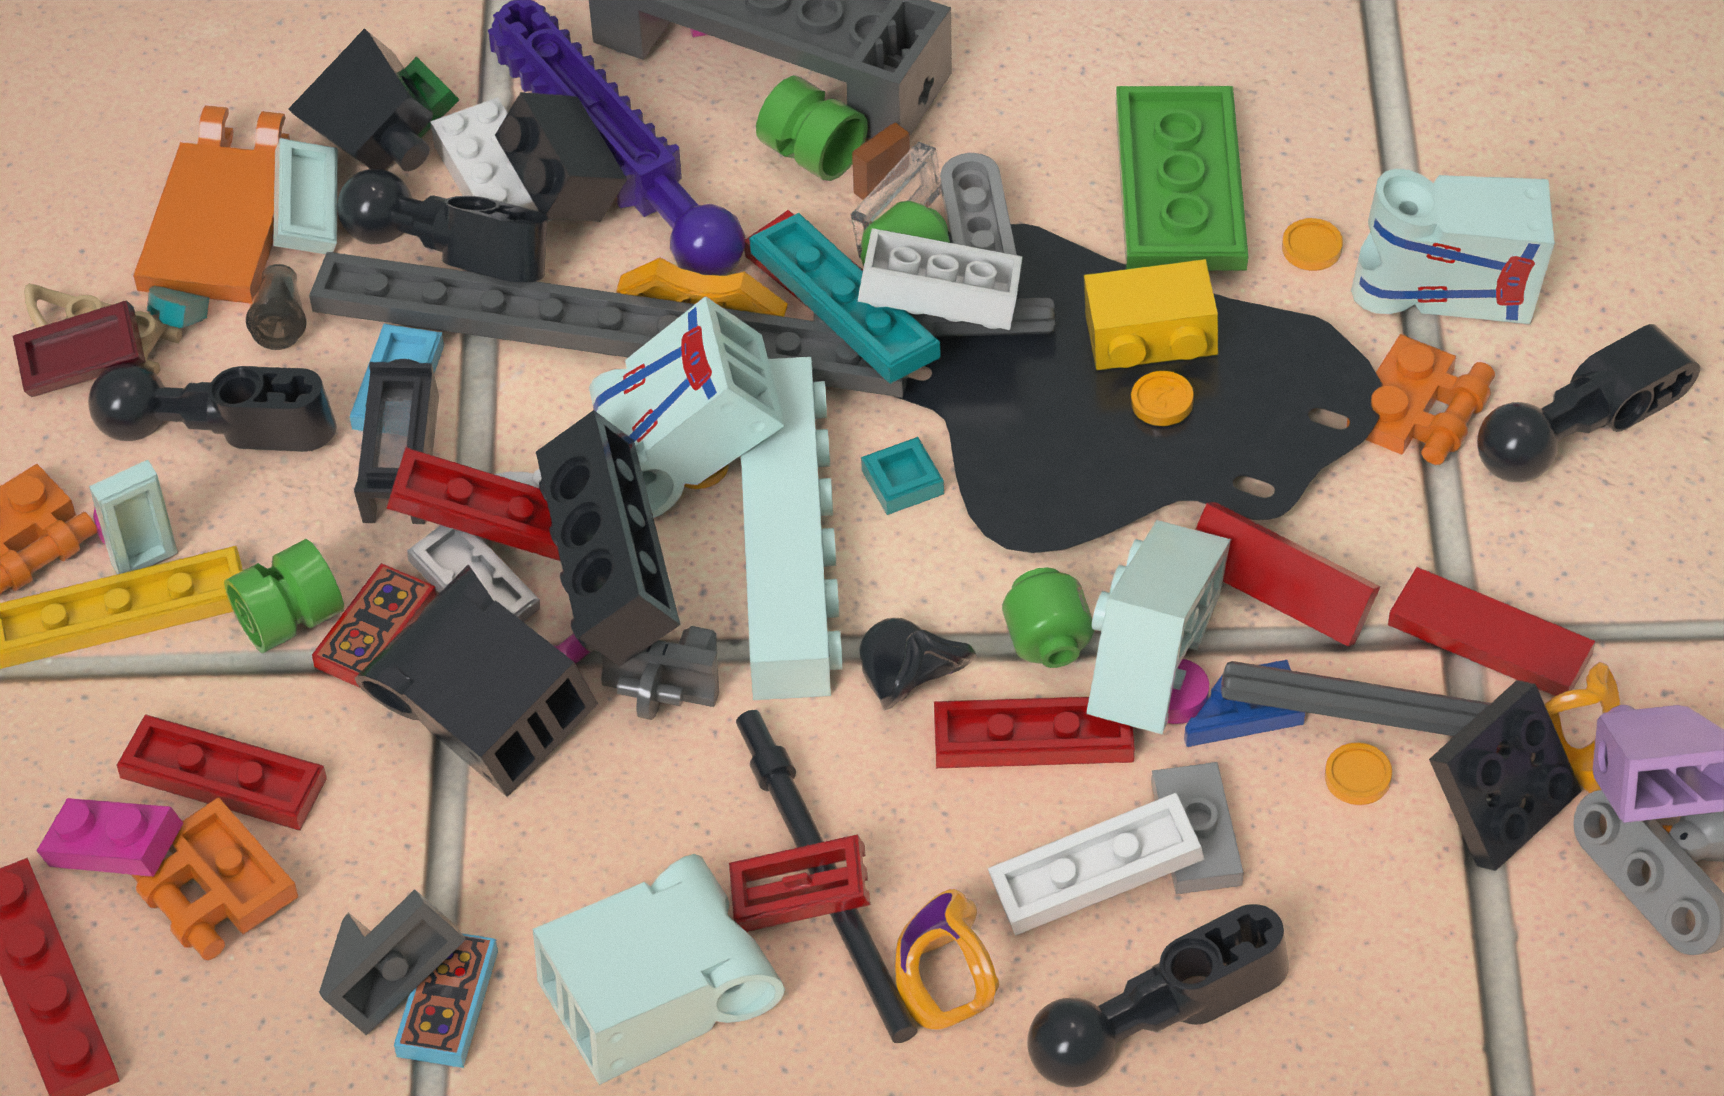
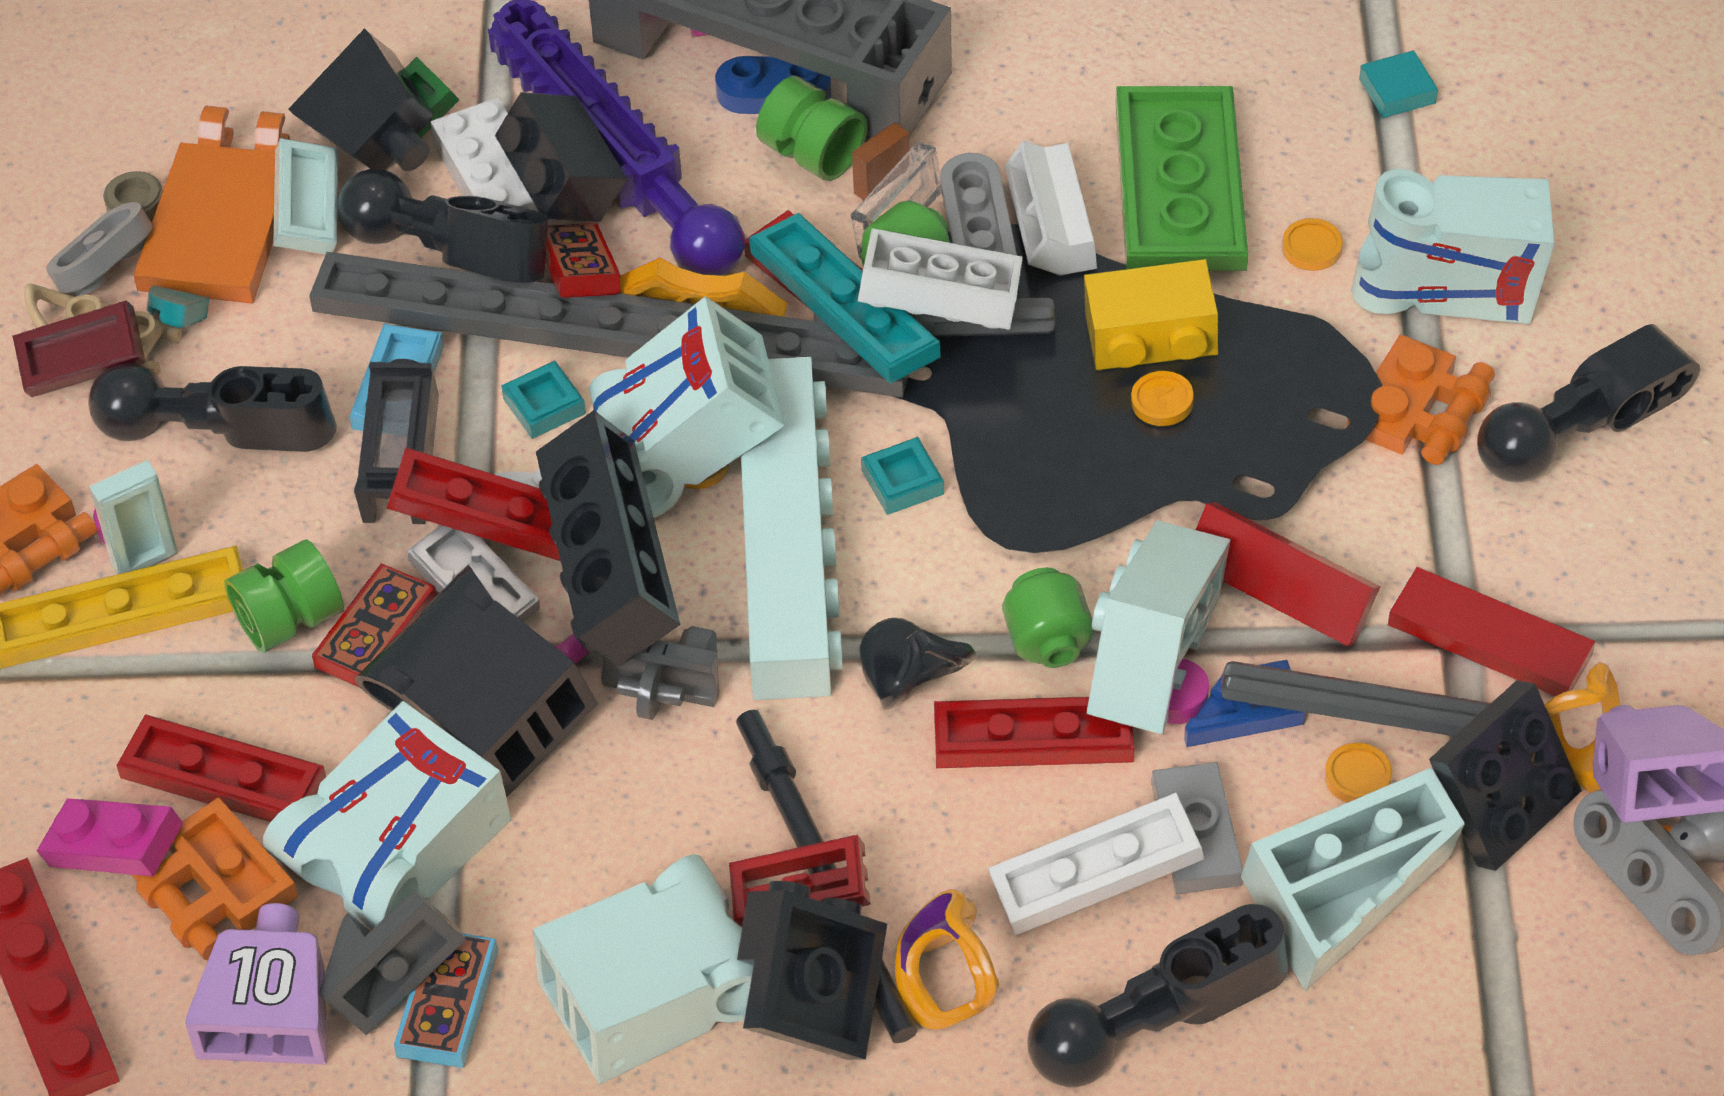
clear smoke cone [245,264,307,350] -> none
none -> light grey plate [46,202,153,295]
none -> dark tan tile [103,171,163,223]
none -> lavender torso [185,903,328,1065]
none -> light aqua piece [263,701,511,931]
none -> teal tile [501,360,586,439]
none -> tile [545,223,620,298]
none -> blue plate [715,56,831,114]
none -> black plate [737,881,888,1060]
none -> white piece [1004,140,1097,275]
none -> light aqua wedge [1241,767,1465,992]
none -> teal tile [1359,50,1438,118]

